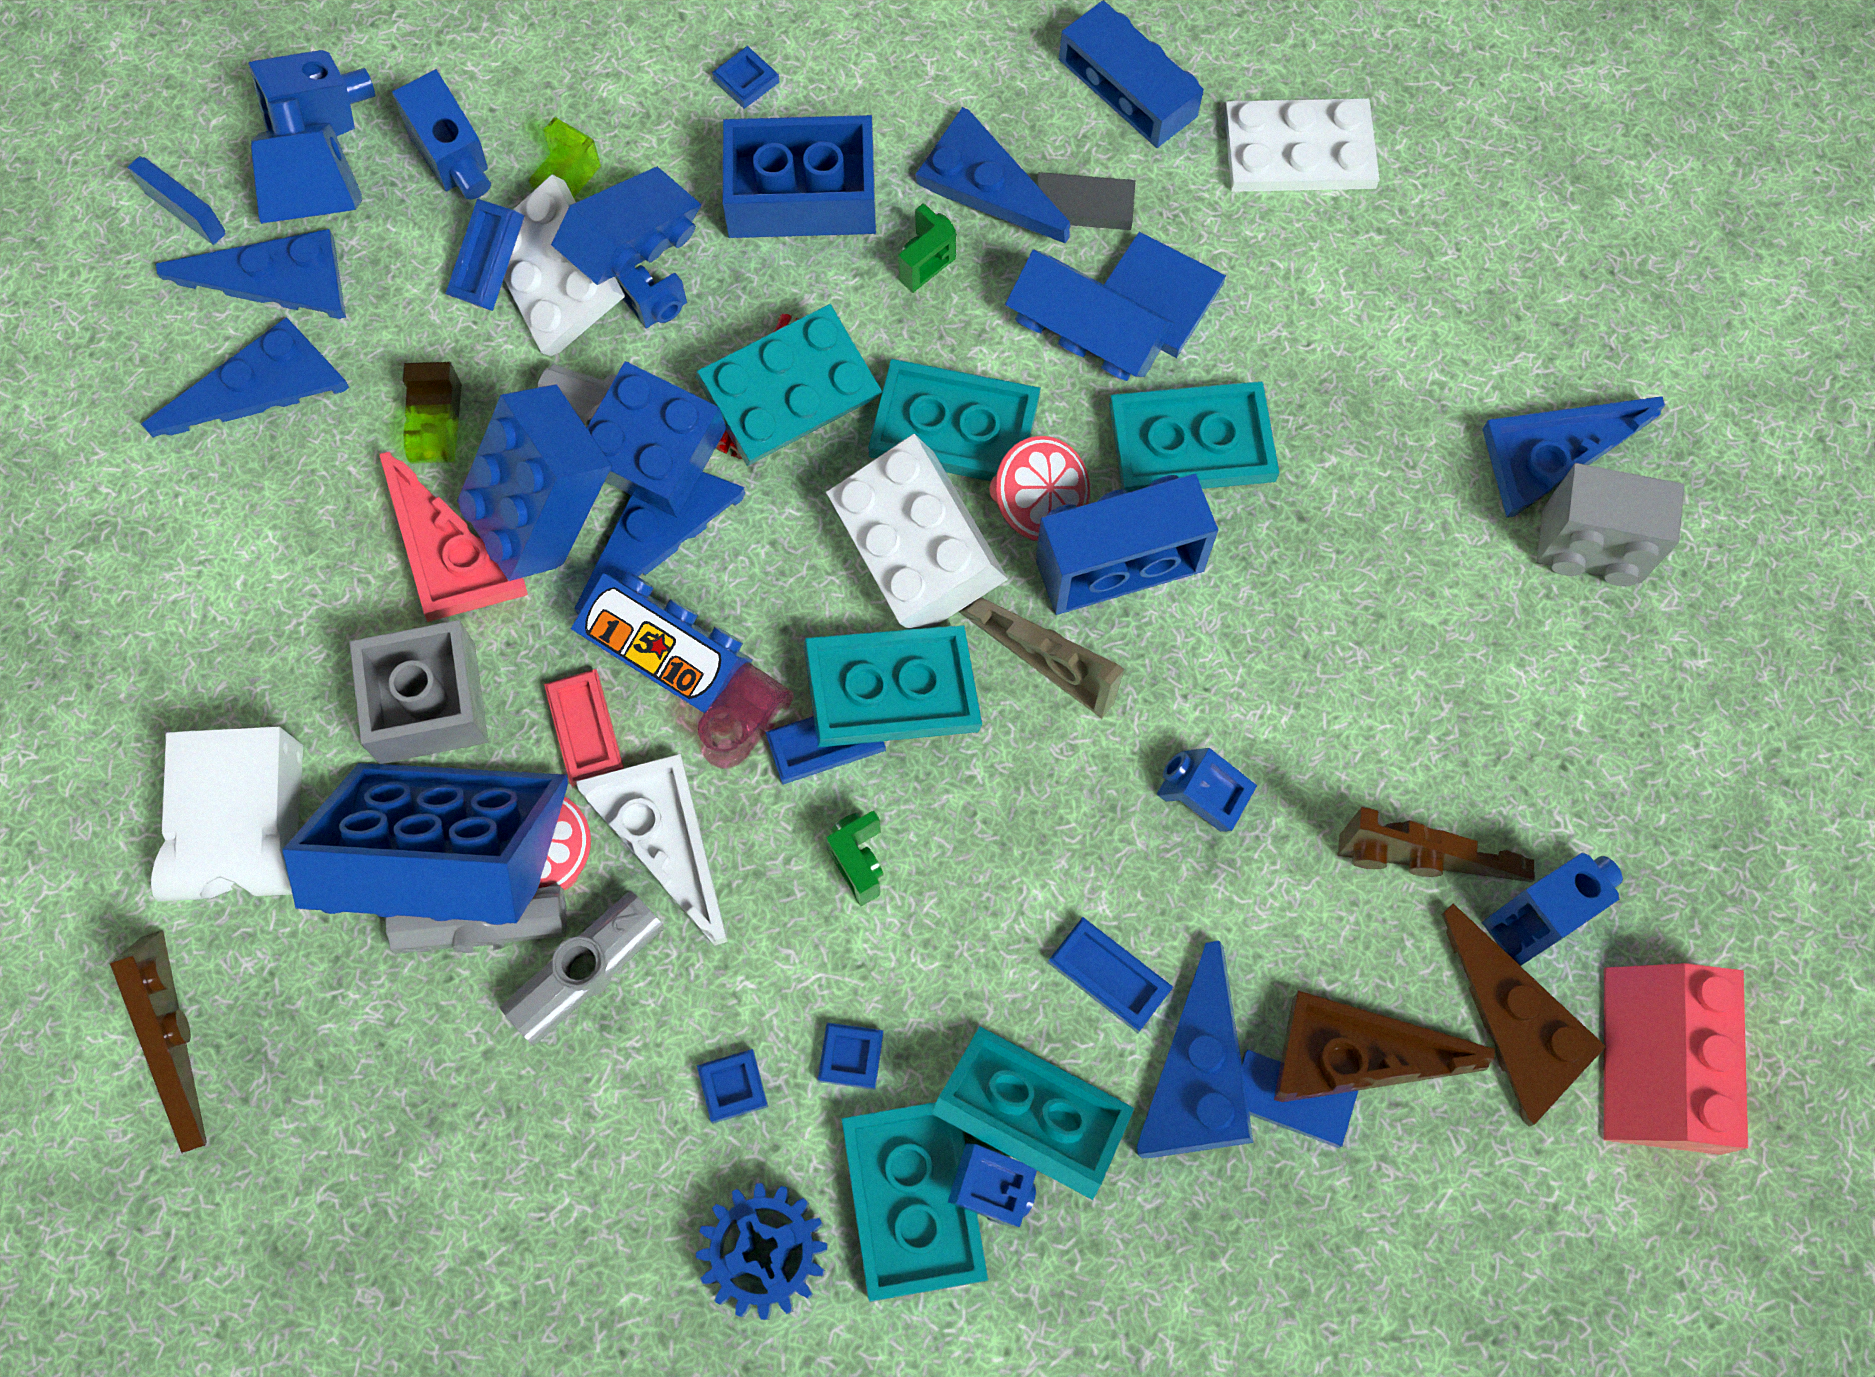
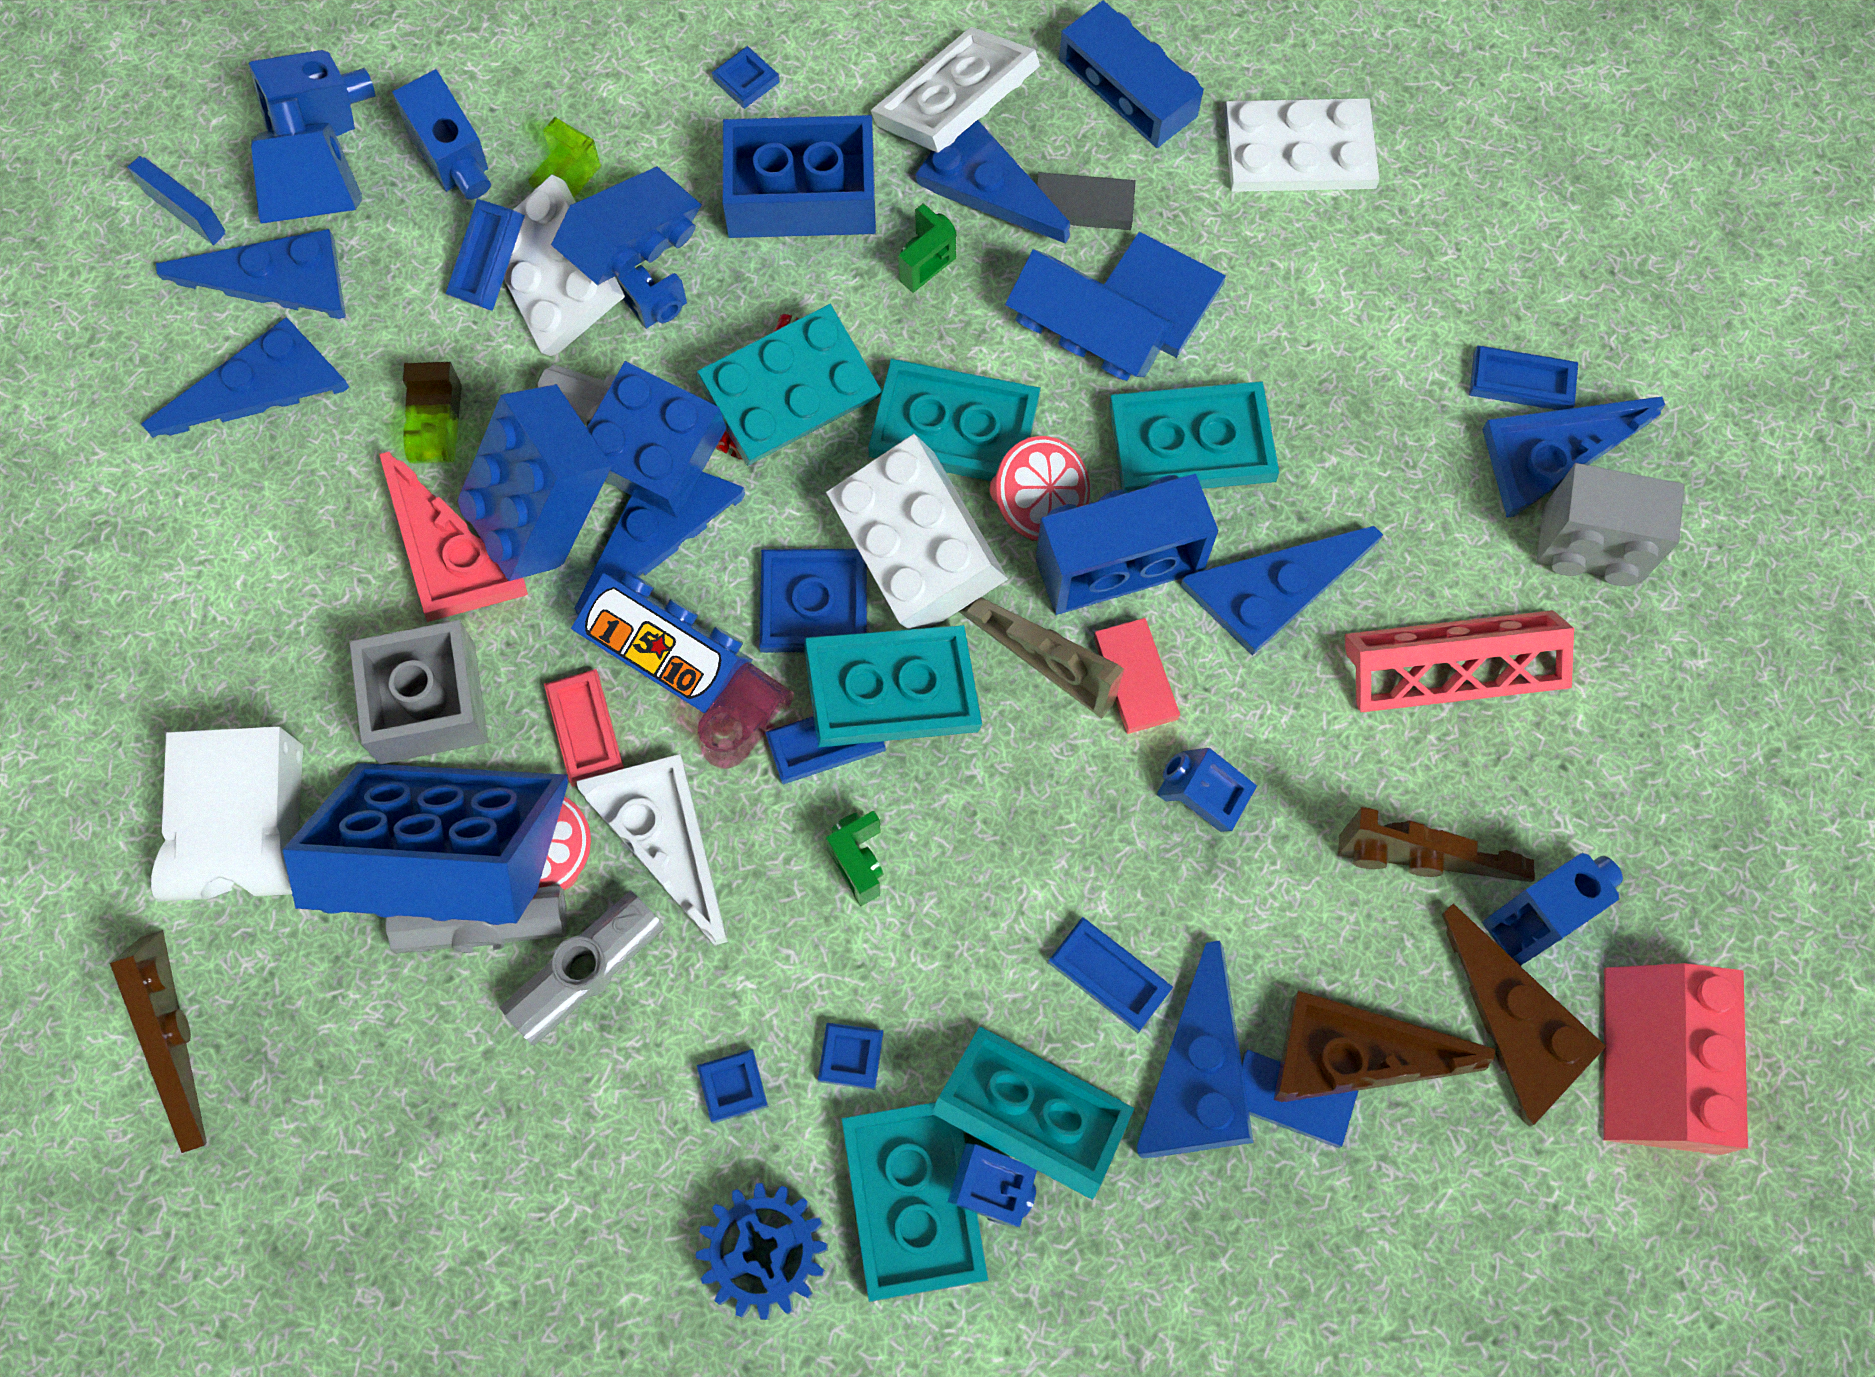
none -> blue tile [759,549,867,653]
none -> white plate [870,27,1040,153]
none -> coral tile [1094,618,1180,734]
none -> blue wing [1180,526,1383,656]
none -> coral fence [1345,610,1574,712]
none -> blue tile [1469,345,1578,410]

